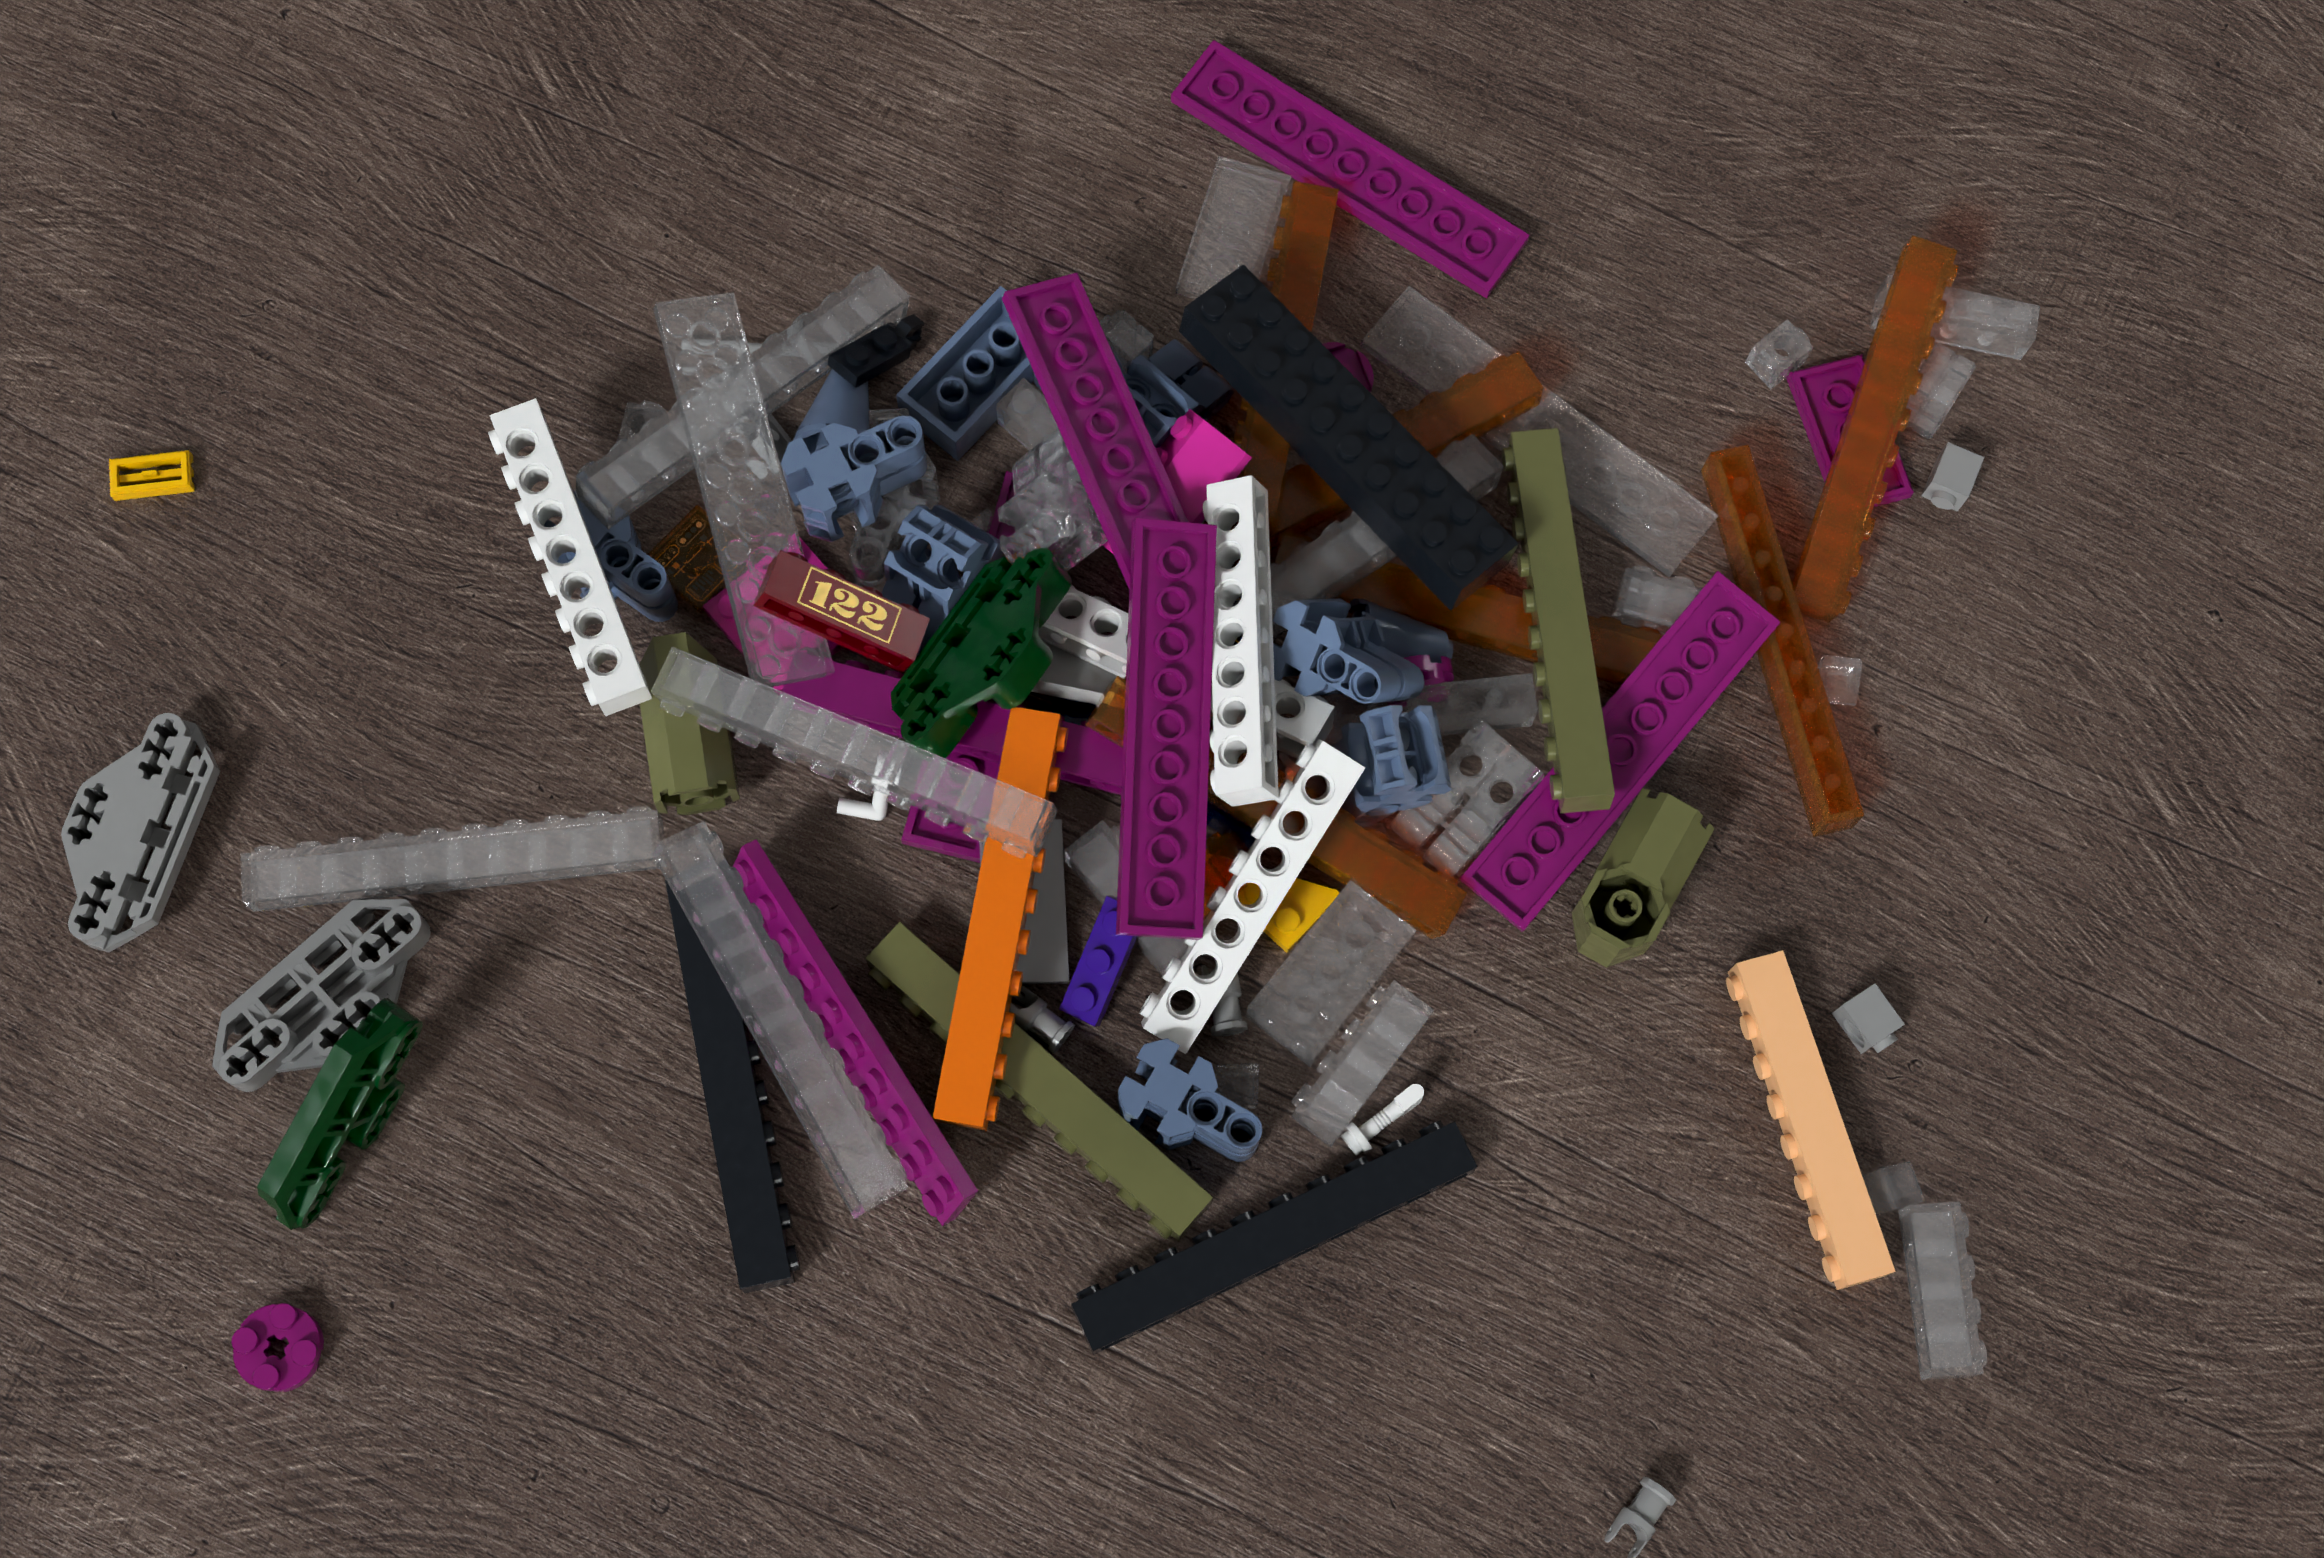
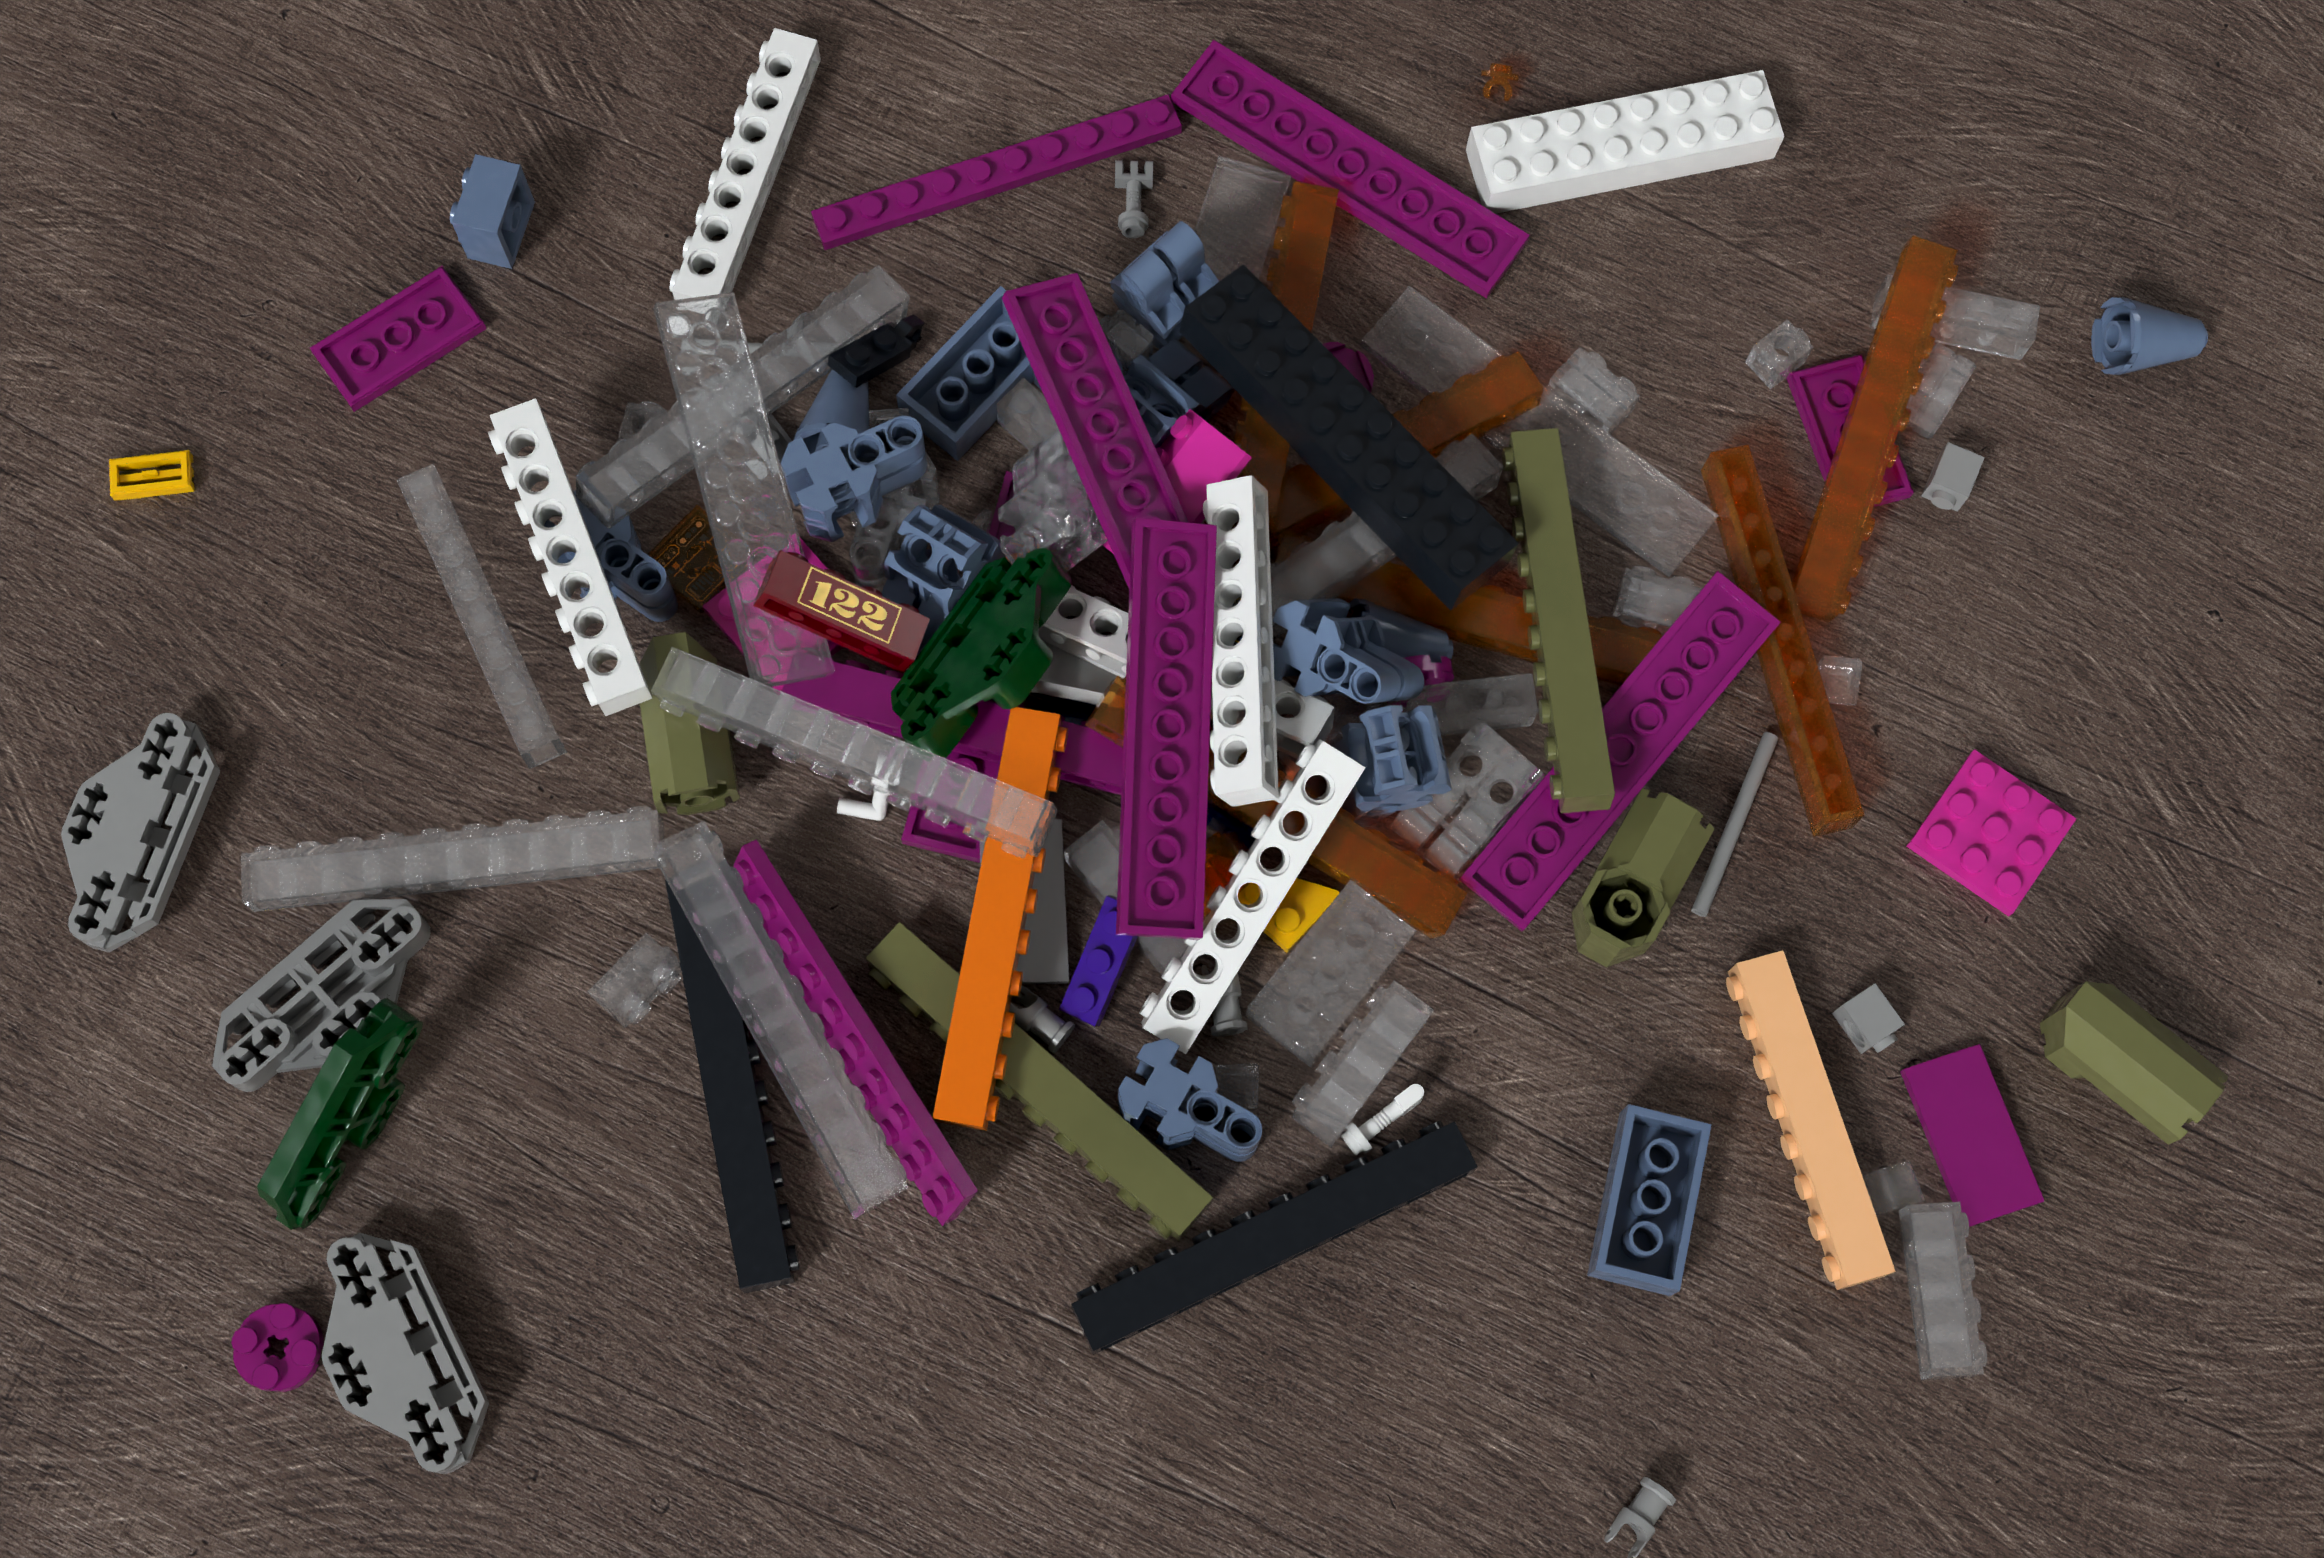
none -> magenta tile [309,266,487,412]
none -> light grey connector [322,1233,489,1474]
none -> clear brick [396,463,567,769]
none -> sand blue brick [450,154,535,269]
none -> clear bracket [587,933,681,1029]
none -> white brick [669,28,821,320]
none -> magenta plate [811,94,1182,251]
none -> sand blue connector [1110,221,1219,349]
none -> light grey hinge [1115,160,1153,238]
none -> white brick [1466,70,1784,214]
none -> clear orange plate [1481,63,1519,101]
none -> clear brick [1546,347,1640,440]
none -> sand blue brick [1587,1104,1712,1296]
none -> light grey piece [1691,732,1779,917]
none -> magenta tile [1900,1044,2044,1229]
none -> dark pink plate [1906,749,2077,917]
none -> olive brick [2040,981,2229,1145]
none -> sand blue cone [2091,297,2208,375]

